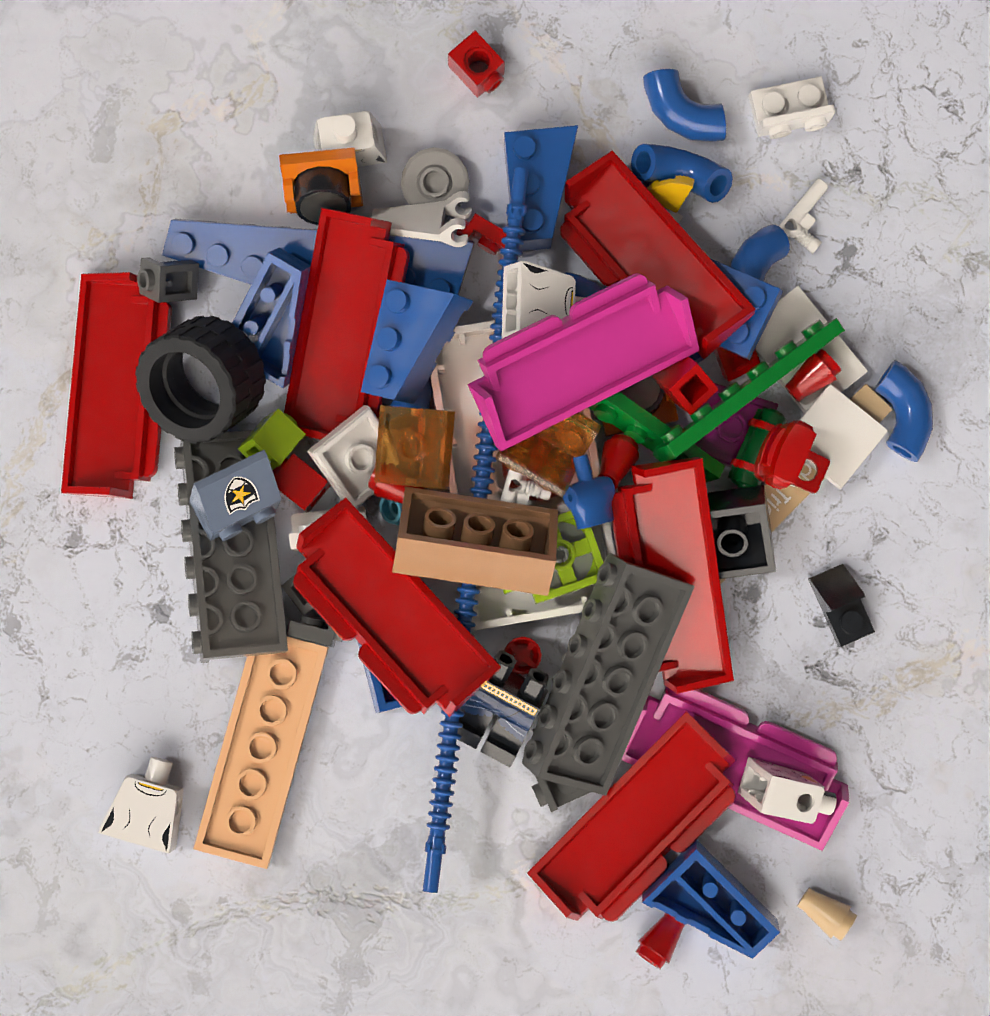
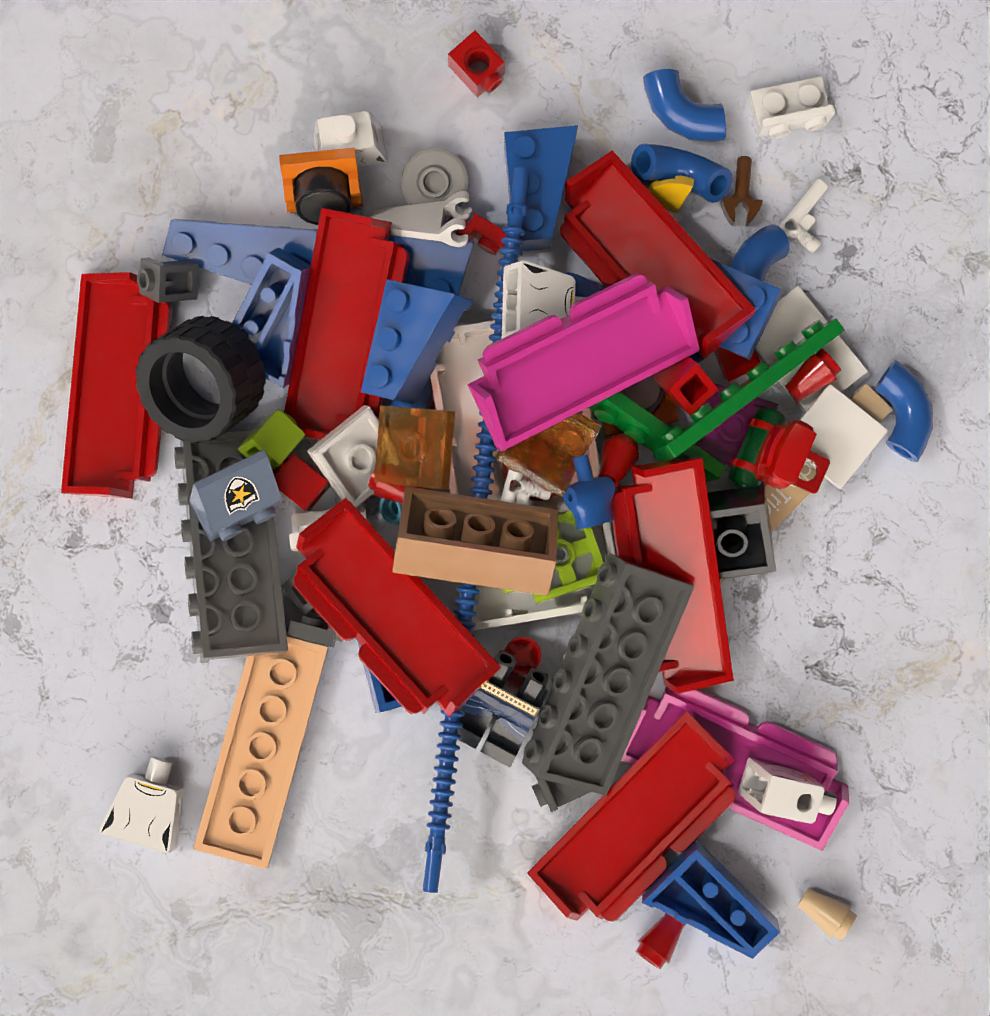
black slope [808,564,875,647] -> none
none -> reddish brown bar [720,156,763,227]

